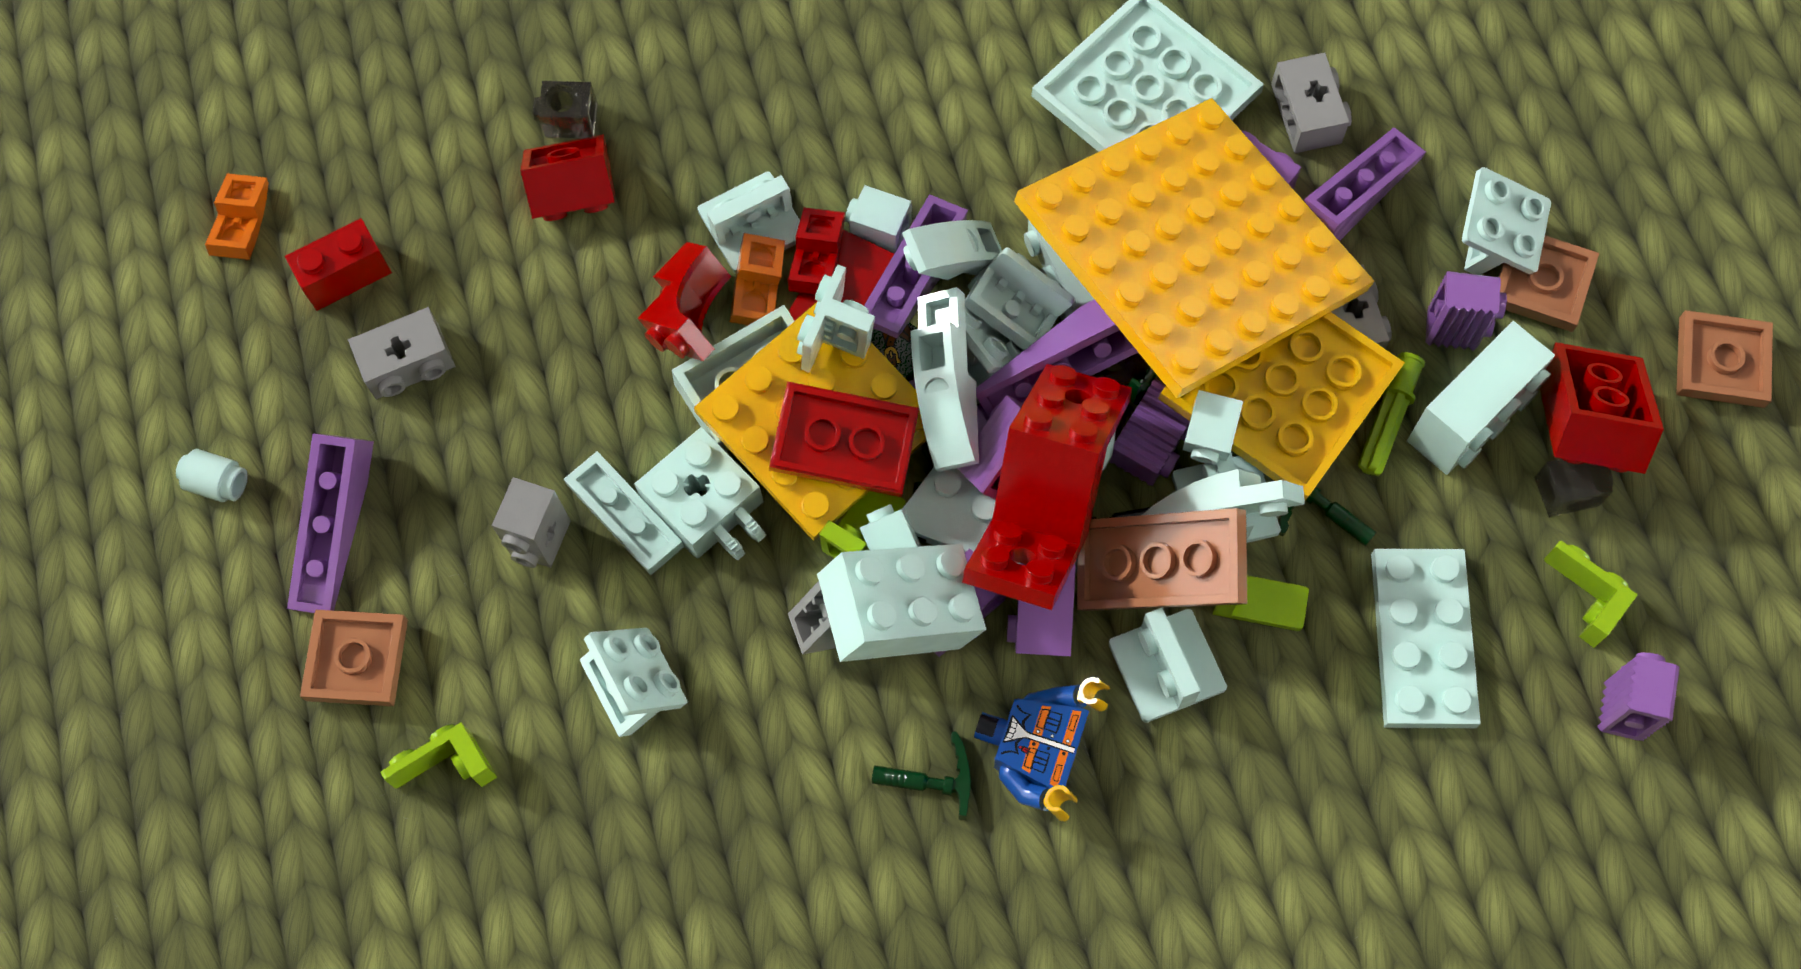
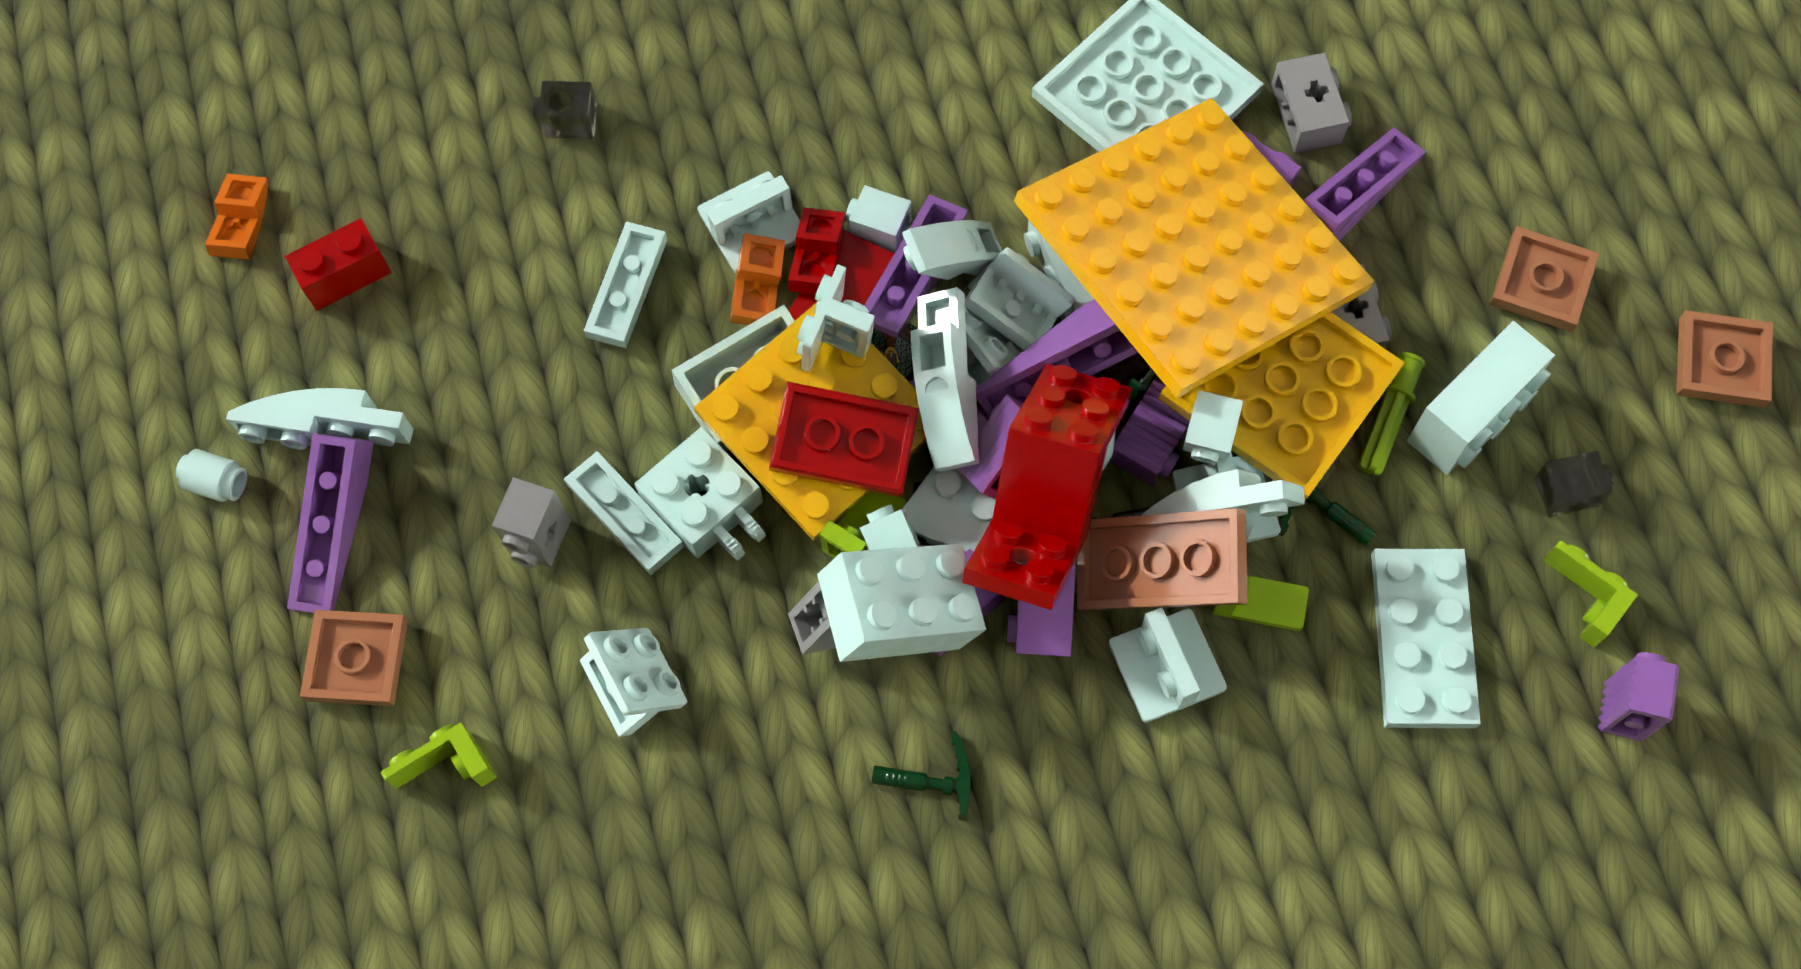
light grey brick [348,307,456,399] -> none
red slope [520,134,615,221] -> none
red arch [638,242,731,361] -> none
torso [974,677,1110,822] -> none
medium lavender brick [1426,271,1507,351] -> none
light aqua bracket [1462,167,1551,275] -> none
red brick [1540,342,1664,474] -> none
none -> light aqua slope [226,388,414,450]
none -> light aqua plate [584,221,668,348]

